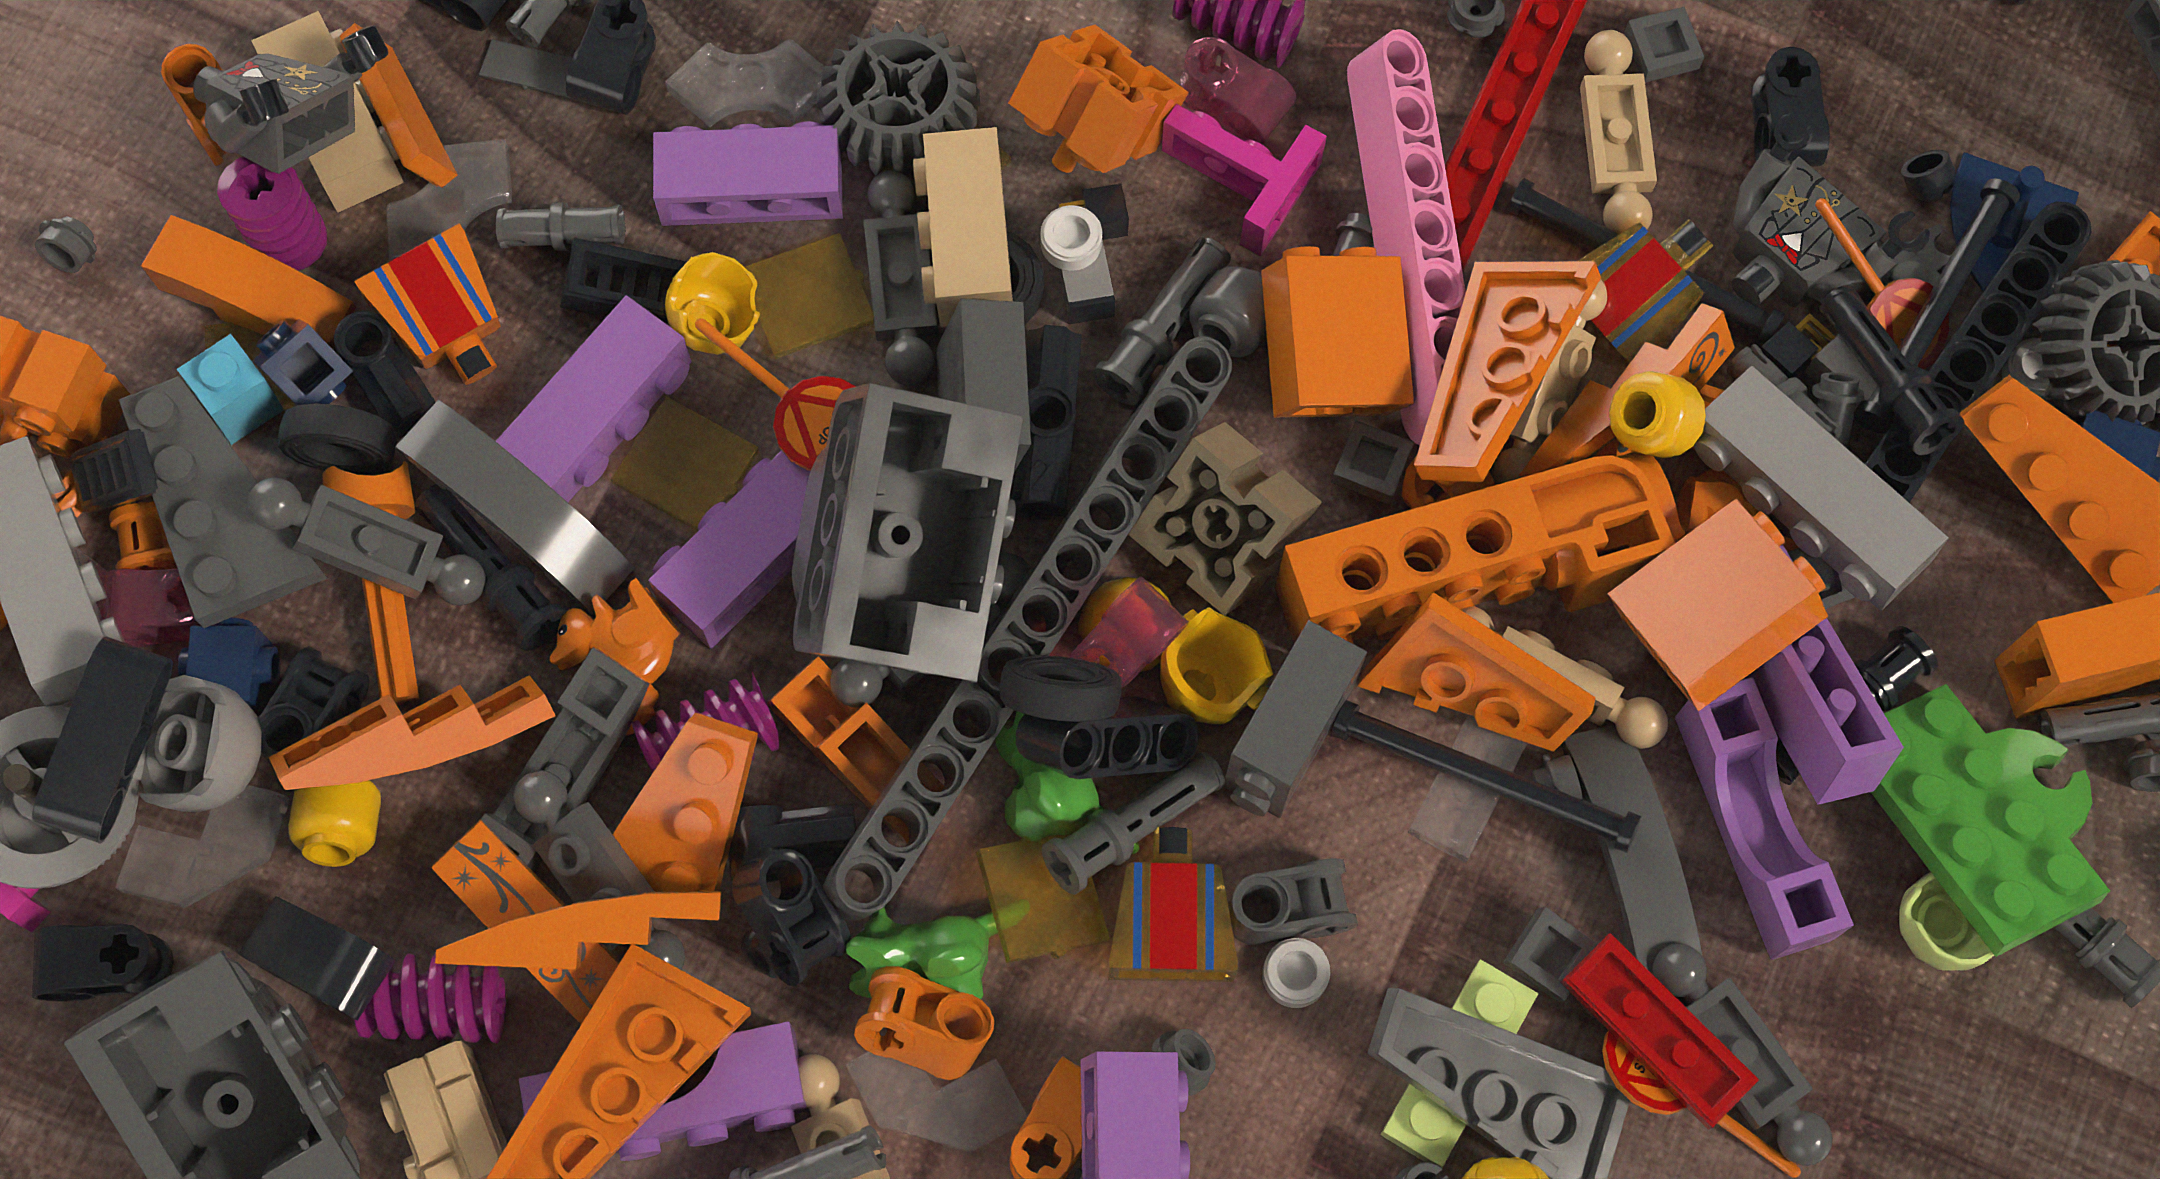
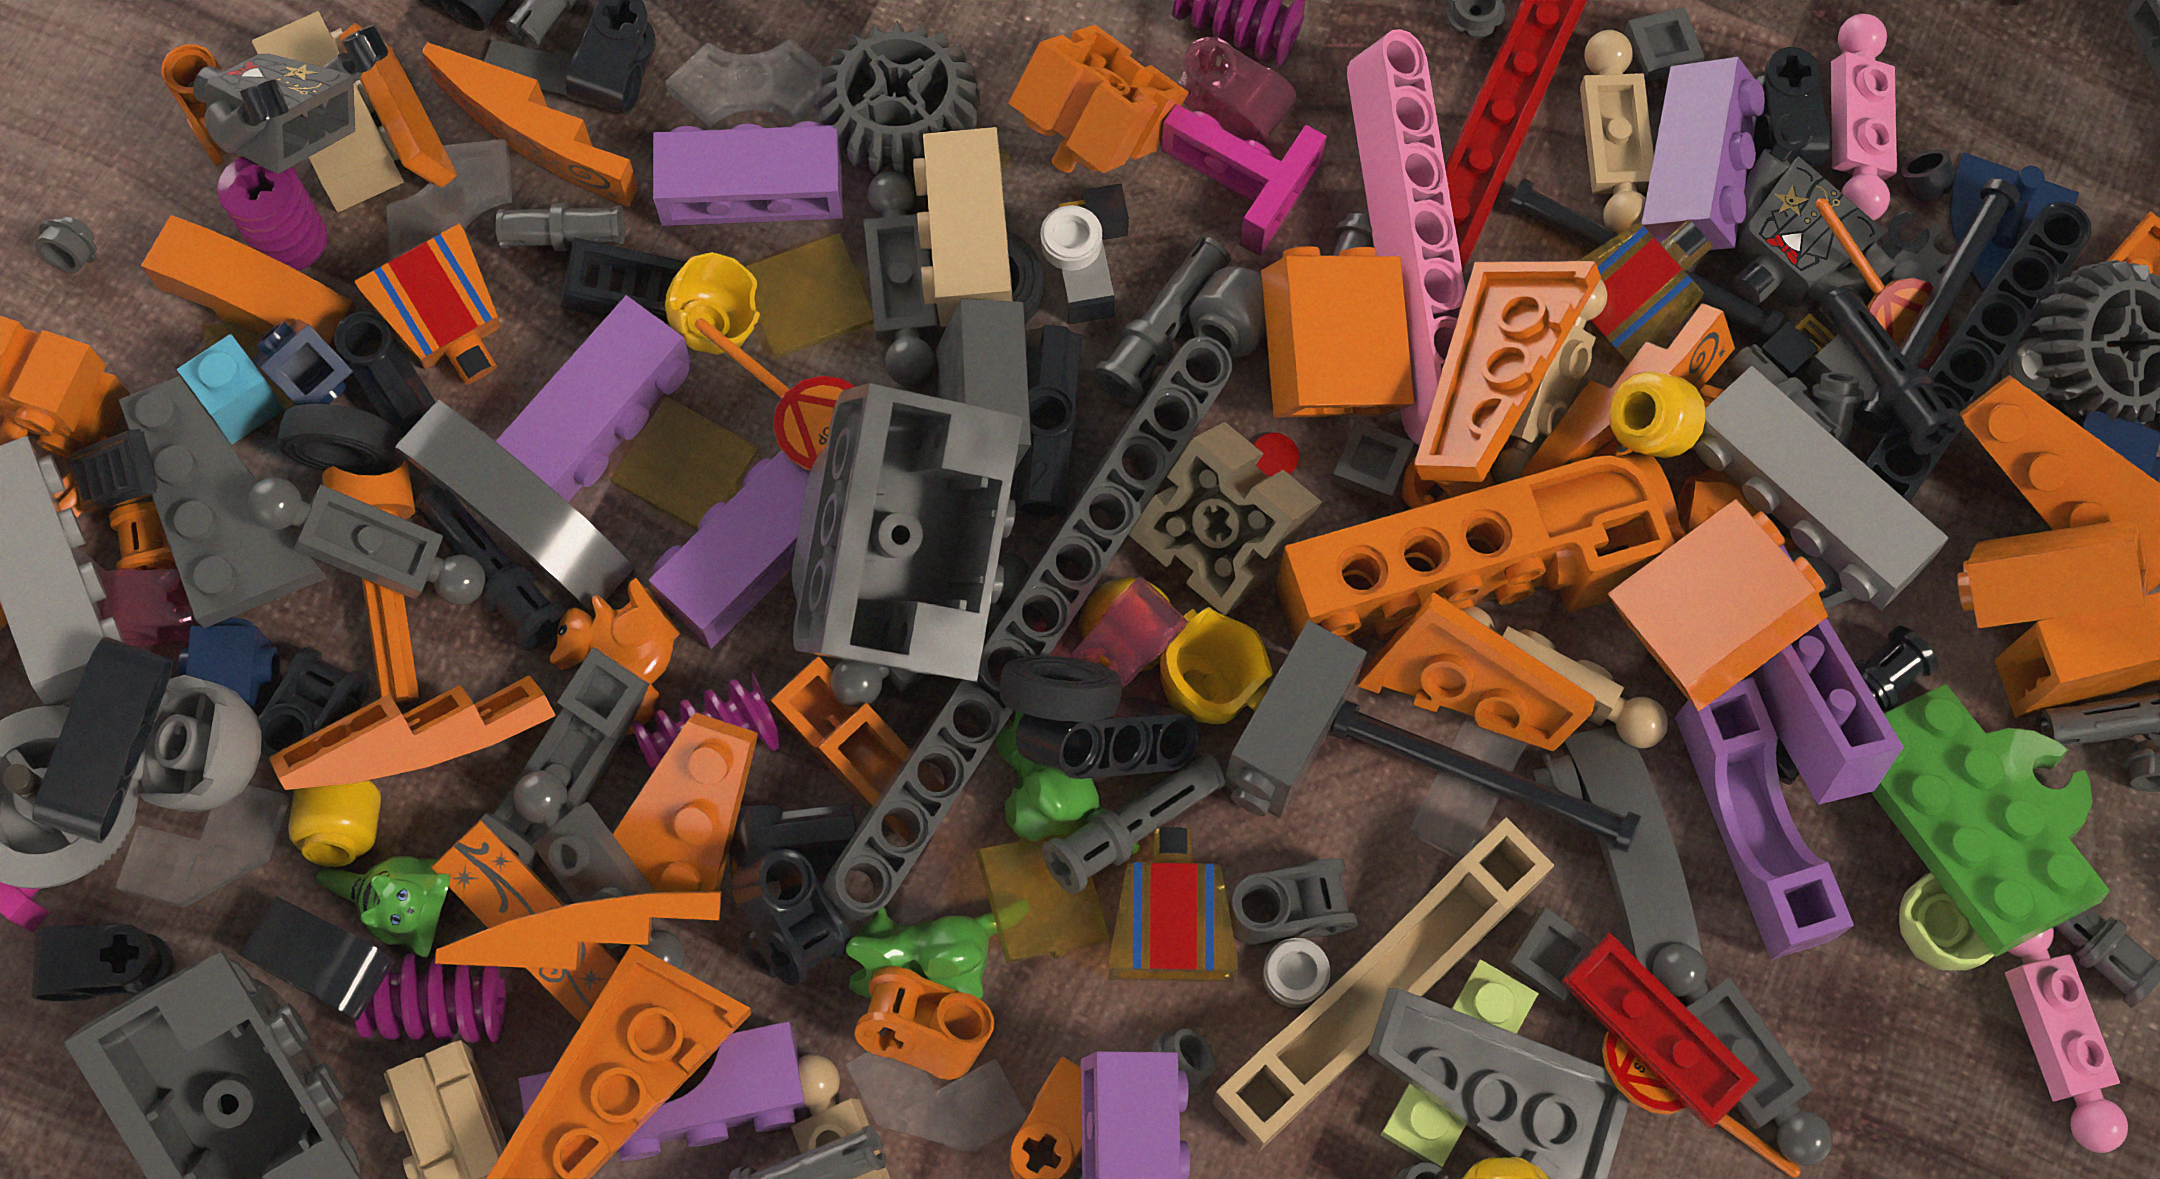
none -> bright green animal [316,856,451,958]
none -> orange slope [422,42,639,208]
none -> tan arch [1212,817,1554,1153]
none -> red piece [1253,433,1299,477]
none -> medium lavender brick [1641,57,1765,254]
none -> bright pink plate [1831,14,1897,221]
none -> orange brick [1958,518,2148,628]
none -> bright pink plate [2004,928,2128,1153]

